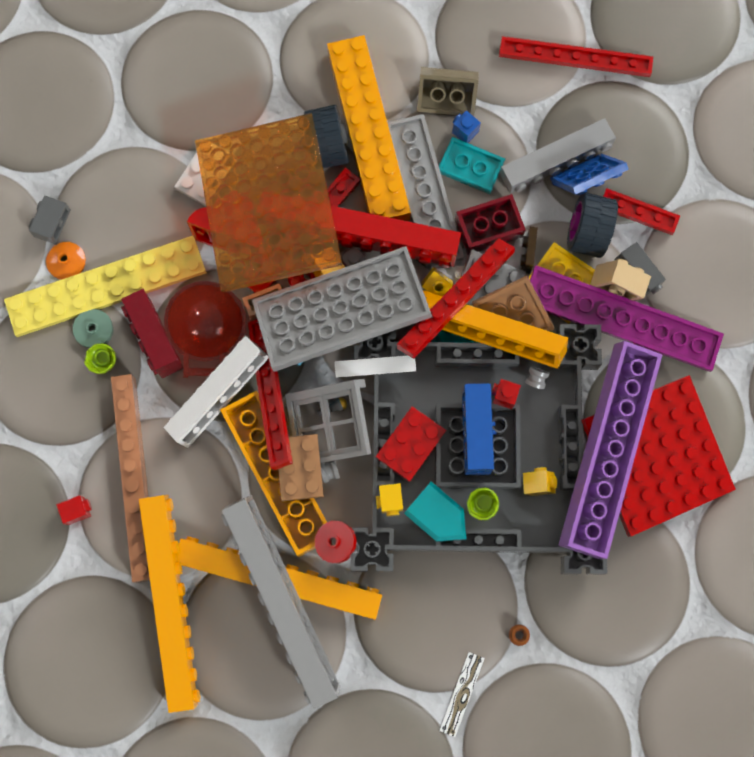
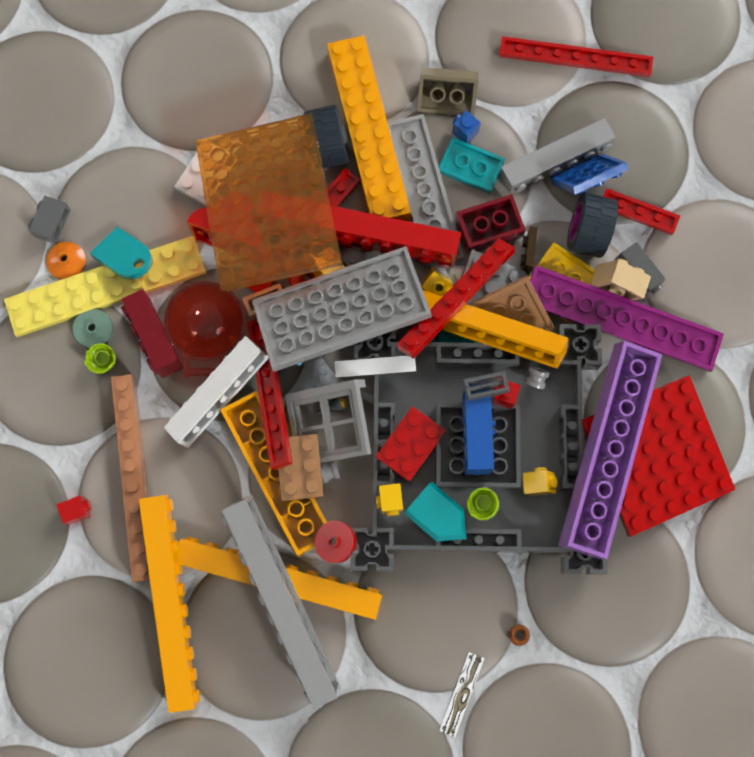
none -> teal tile [90,227,153,279]
none -> dark grey tile [463,371,510,402]

